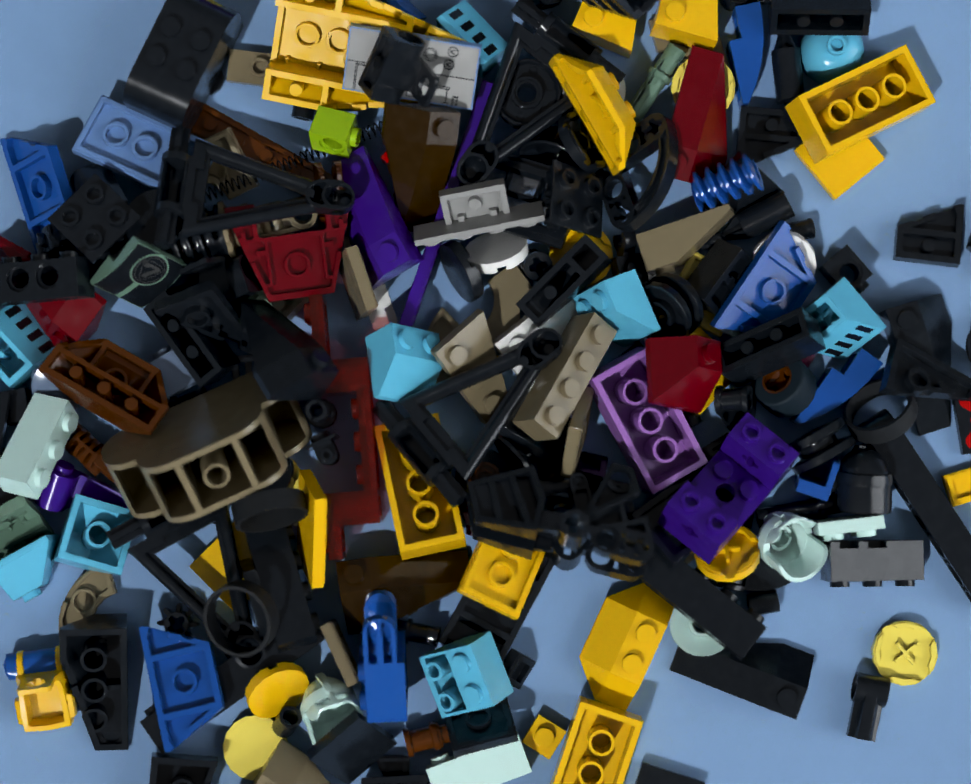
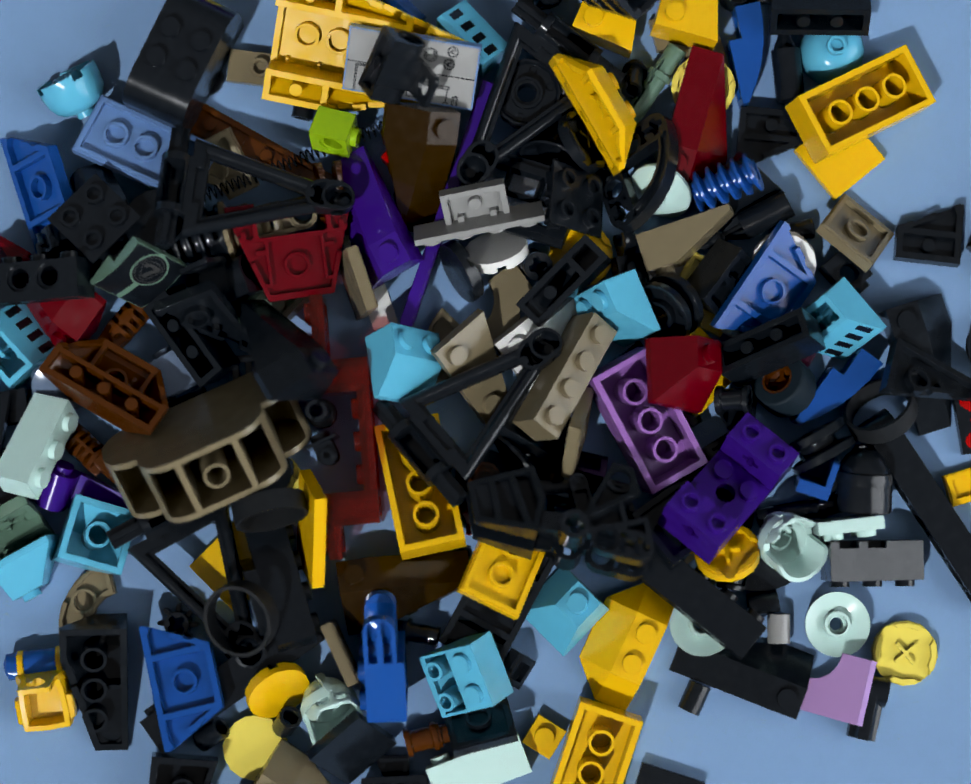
none -> medium azure cylinder [36,59,104,120]
none -> reddish brown hinge [98,302,150,348]
none -> black hinge [193,717,230,751]
none -> medium azure slope [525,569,609,657]
none -> black pin [621,59,647,99]
none -> light aqua dish [631,163,692,218]
none -> black hinge [678,680,711,716]
none -> light grey hinge [767,613,790,644]
none -> lavender tile [800,653,877,726]
none -> light aqua dish [805,592,870,657]
none -> dark tan tile [815,193,894,272]

